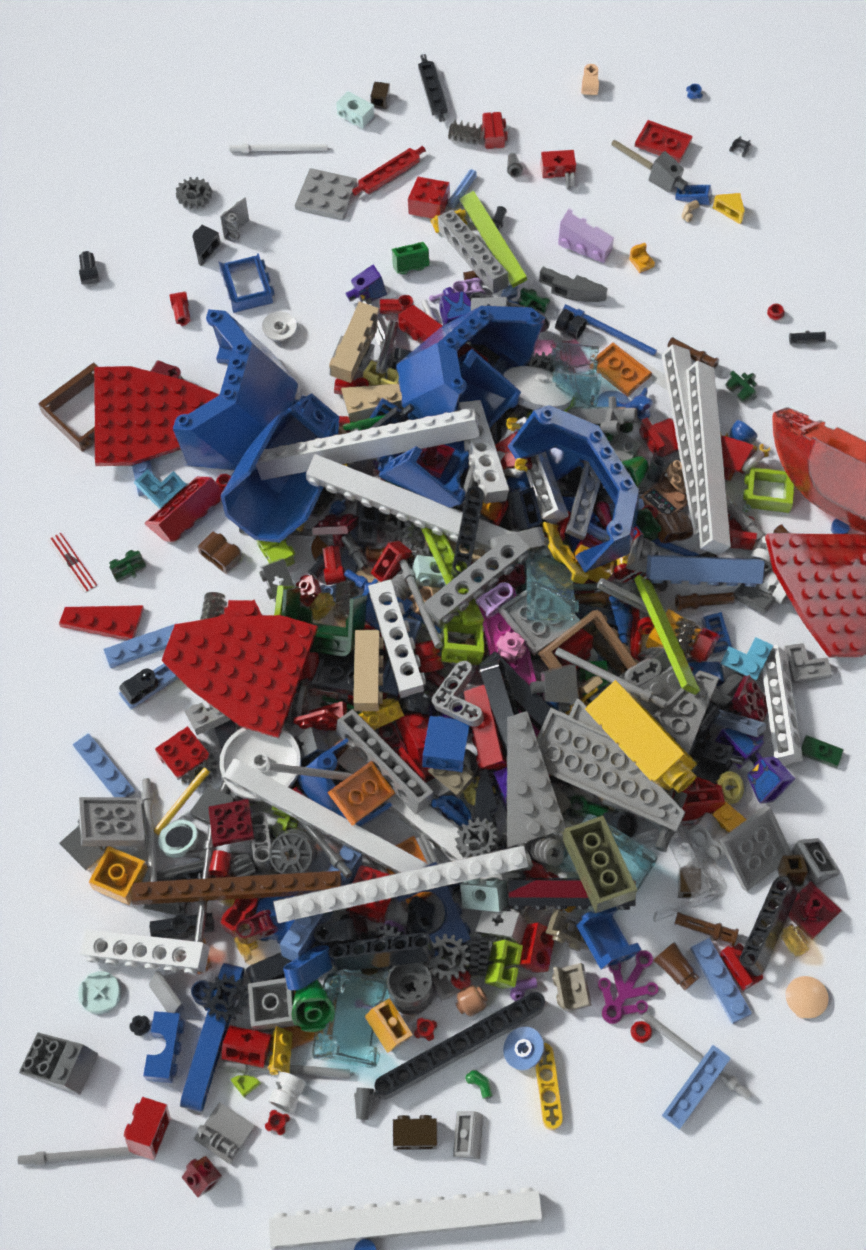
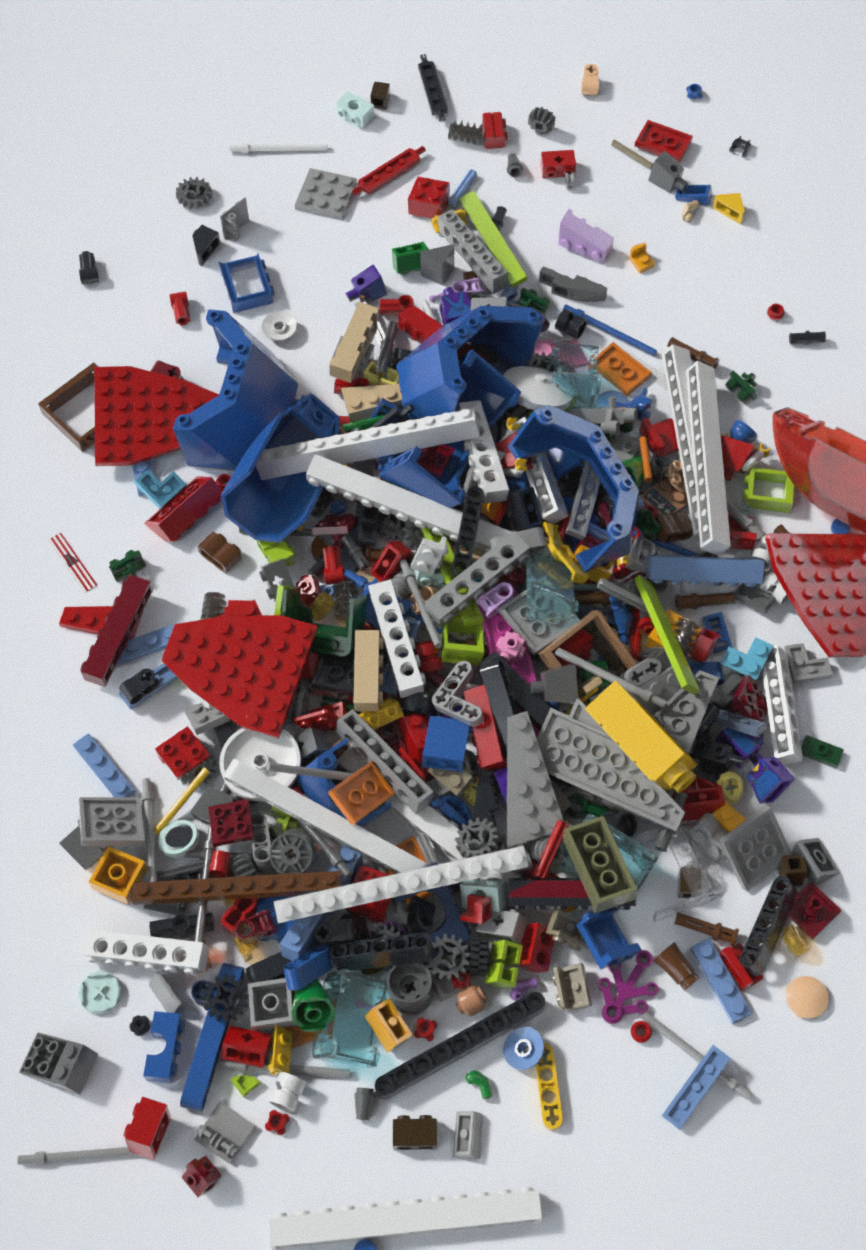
none -> dark red brick [80,574,153,687]
none -> white bracket [411,537,448,575]
none -> dark grey slope [420,244,455,286]
none -> red panel [460,894,492,924]
none -> dark grey gear [527,106,556,134]
none -> red axle [534,820,568,879]
none -> orange bar [639,436,652,483]

